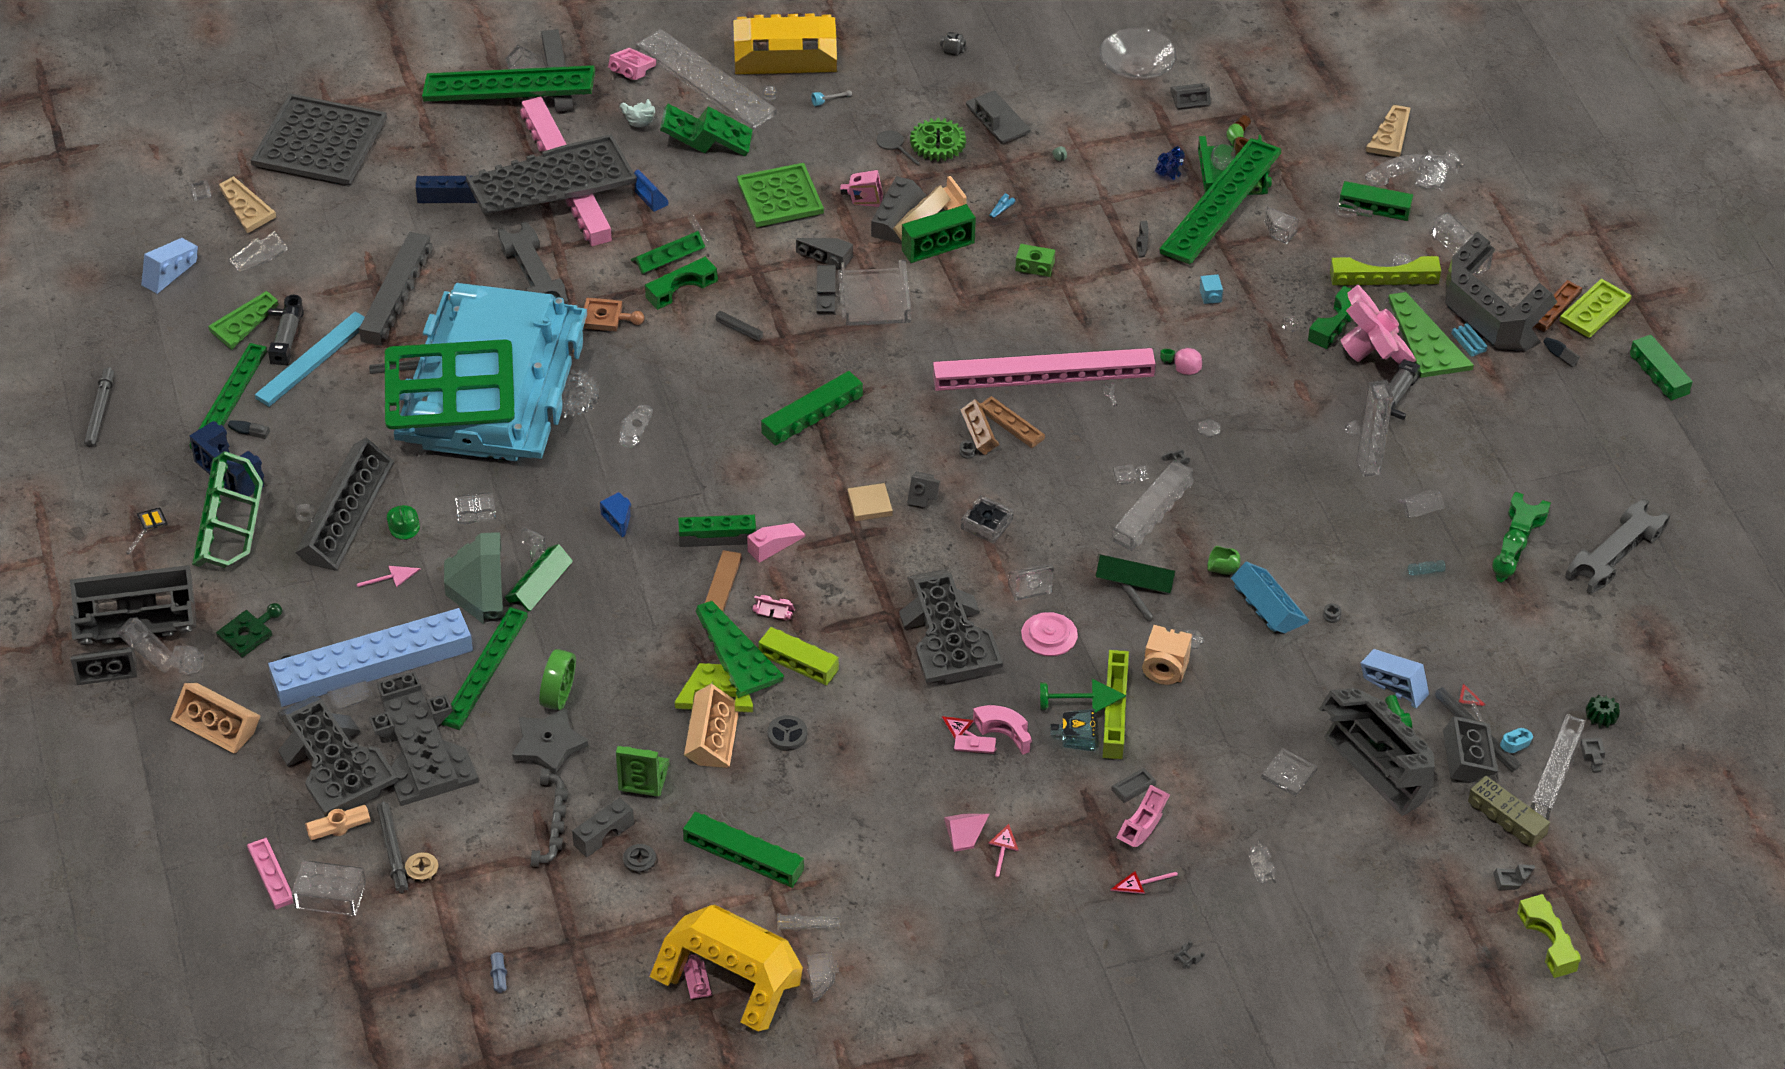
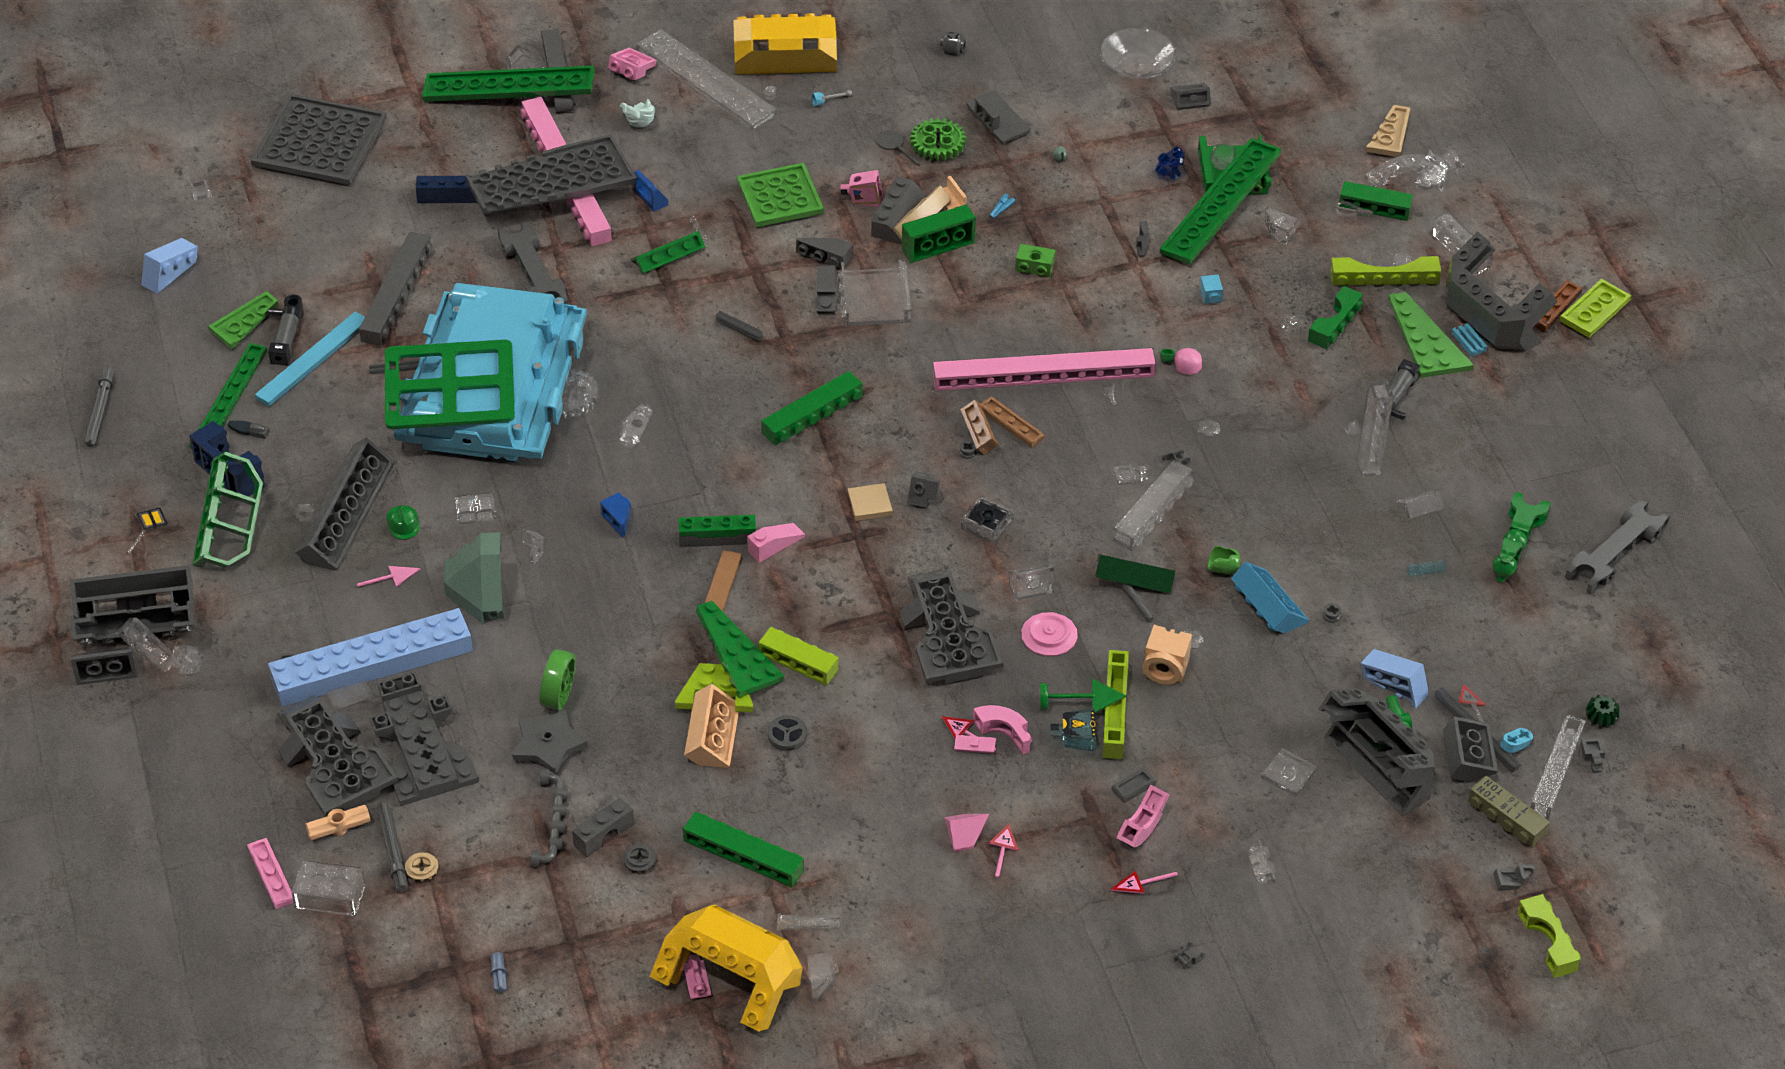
light nougat slope [170,683,261,753] -> none
dark green plate [216,603,282,658] -> none
tan wing [219,176,276,233] -> none
clear slope [229,231,288,272] -> none
green tile [441,607,528,730] -> none
panel [505,544,572,611] -> none
nougat plate [583,298,645,332] -> none
bright green bracket [616,746,669,796] -> none
green arch [645,256,718,310] -> none
green bracket [660,103,753,156] -> none
bright pink hinge [753,595,795,621] -> none
piece [1226,115,1251,157] -> none
bright pink plant [1341,285,1417,365] -> none
piece [1543,337,1580,366] -> none
green brick [1630,334,1693,401] -> none

